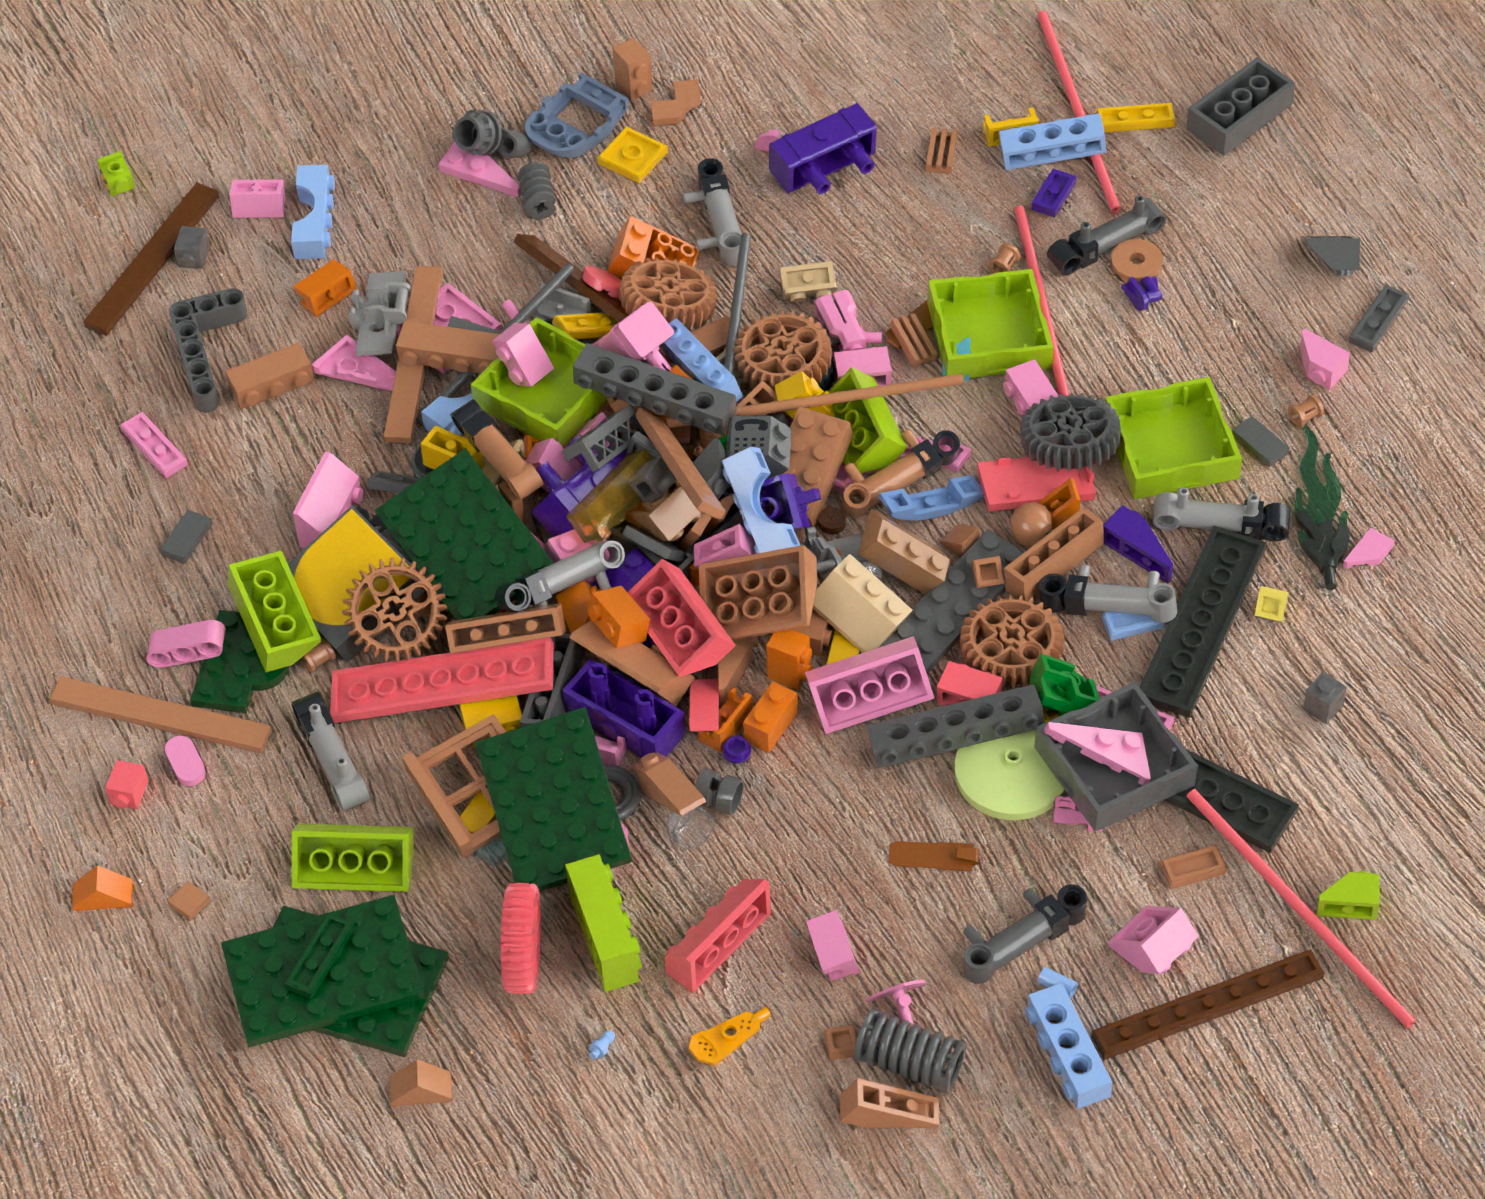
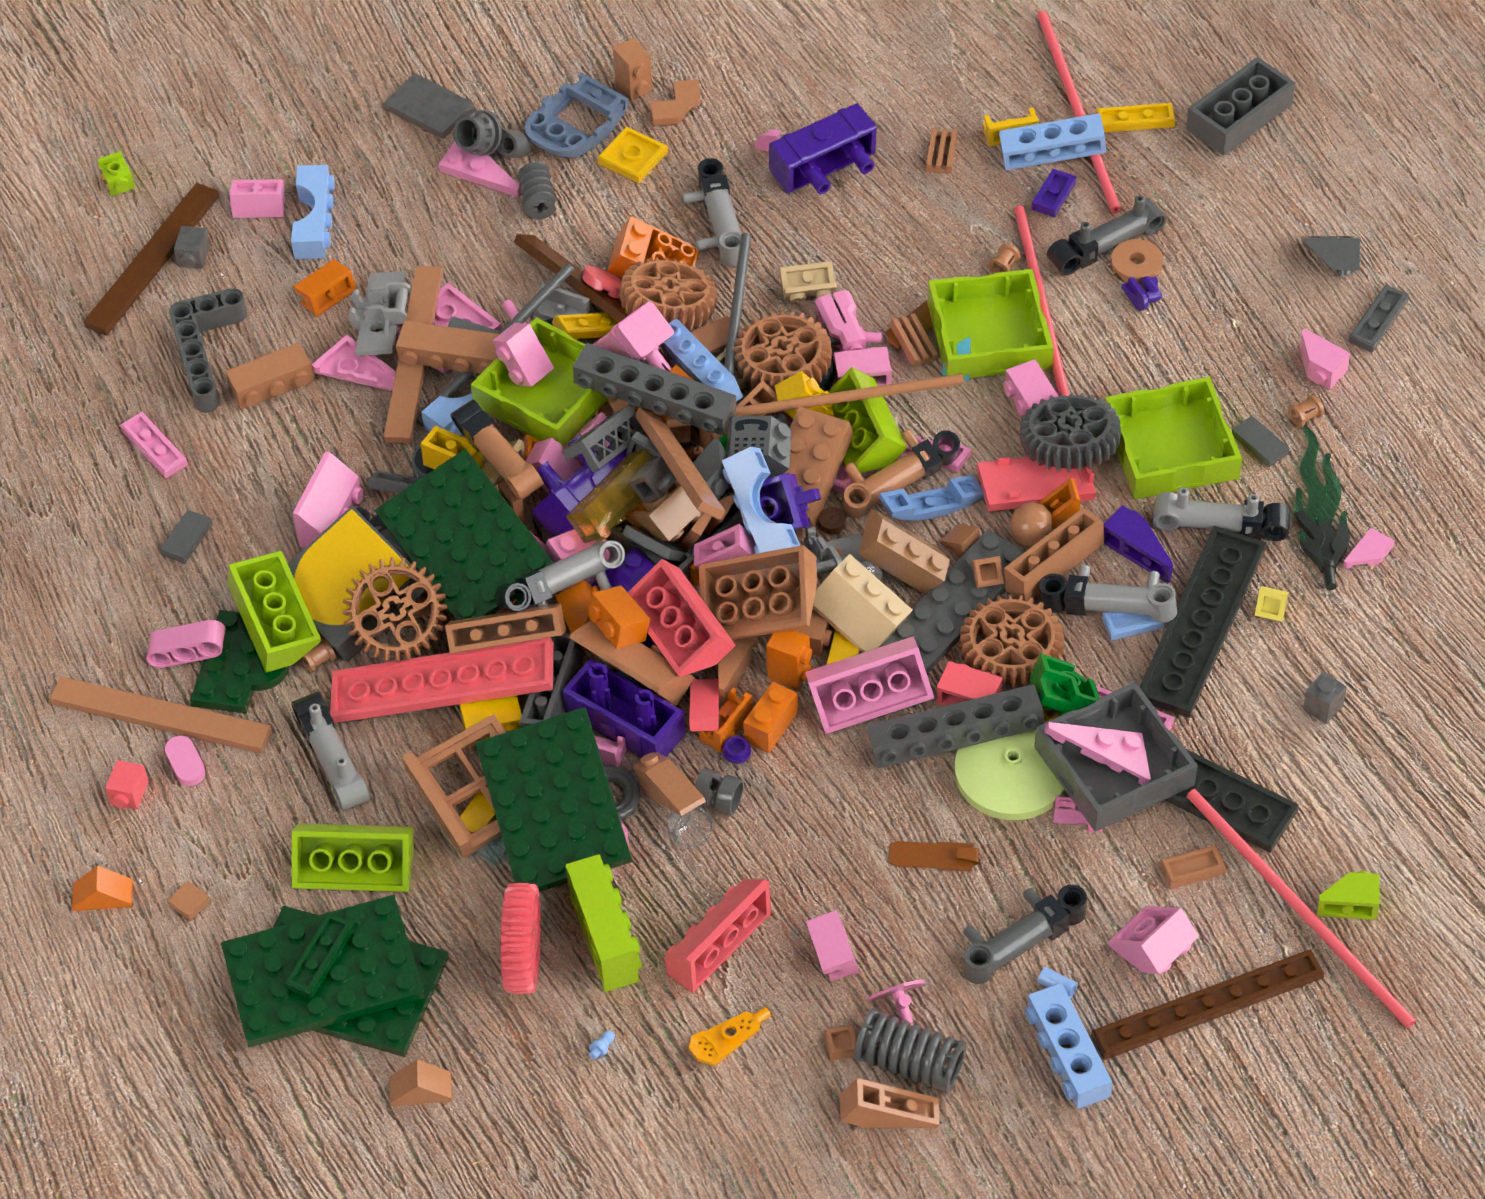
none -> flat silver tile [384,73,474,139]

